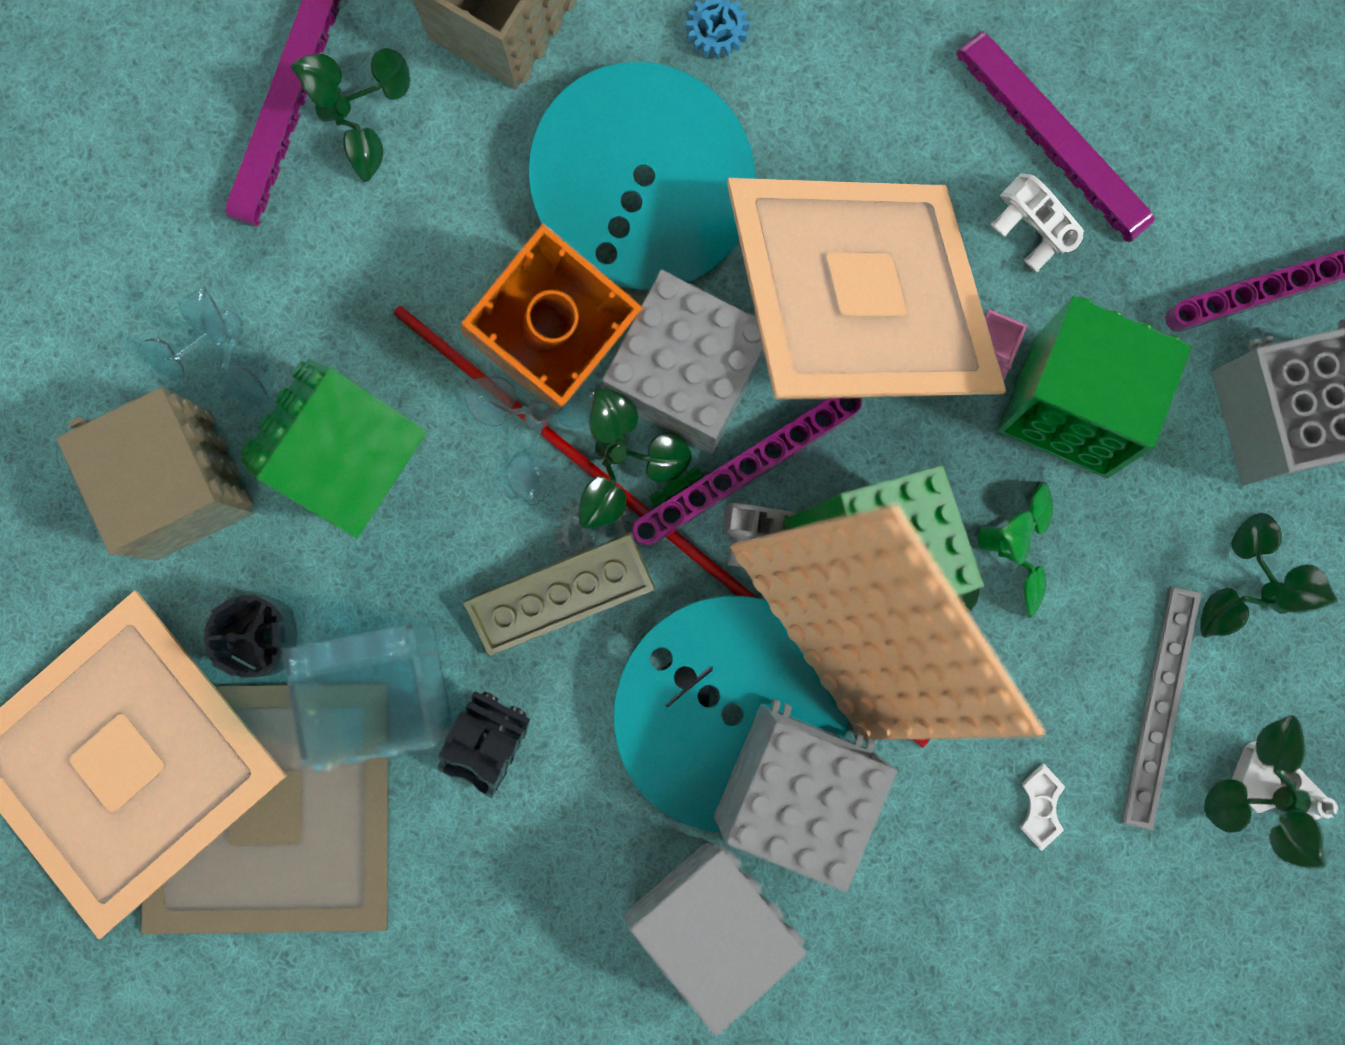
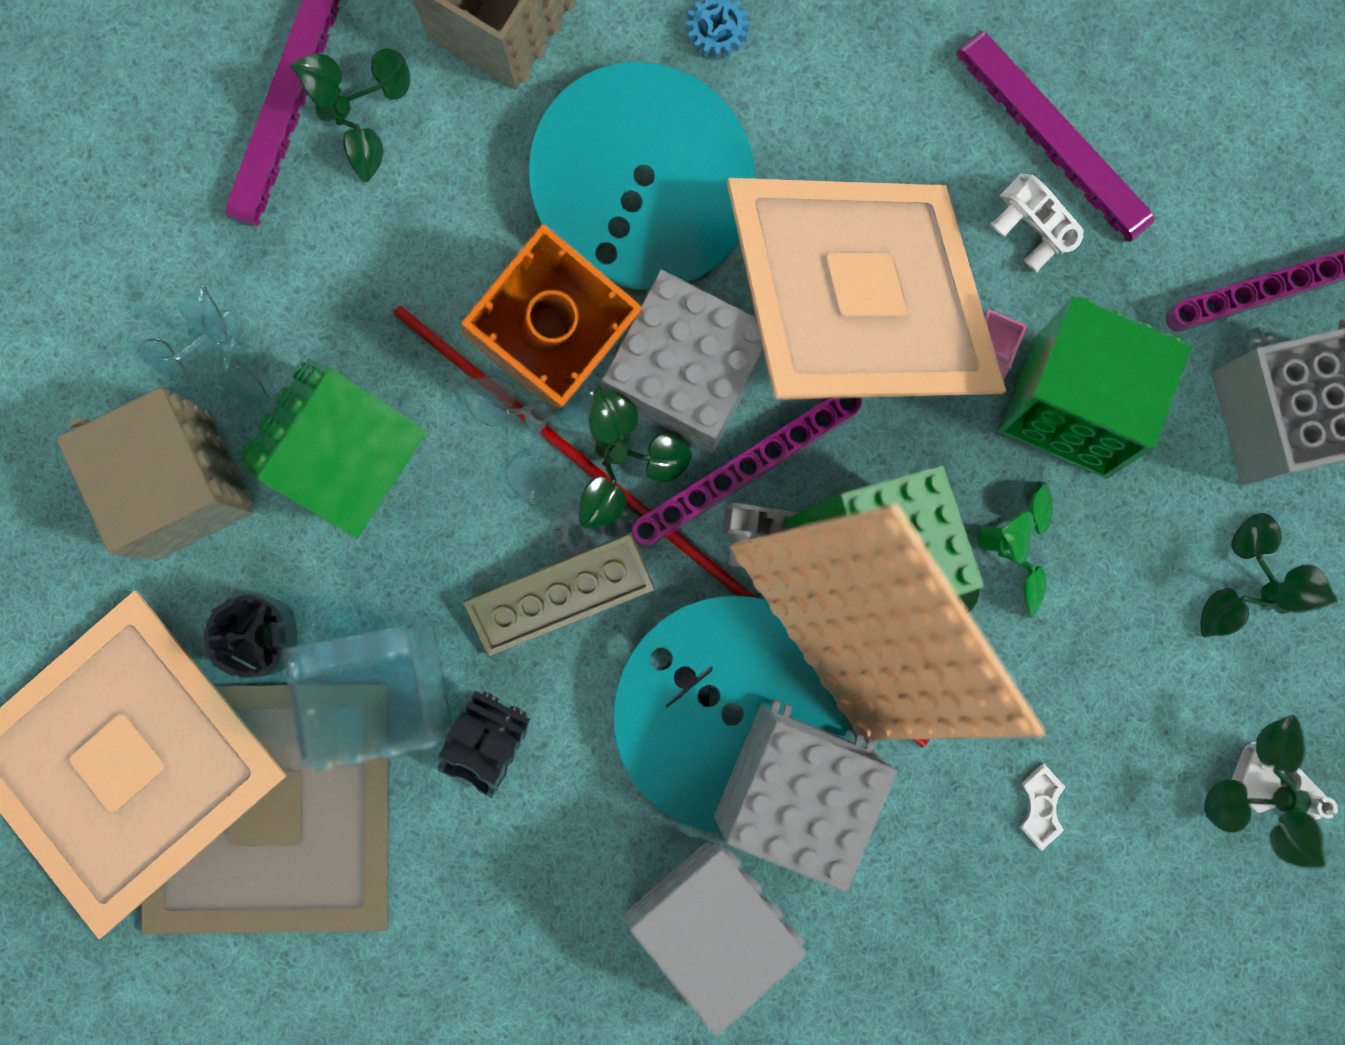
green axle [650,467,704,508] -> none
light grey tile [1121,586,1201,831] -> none

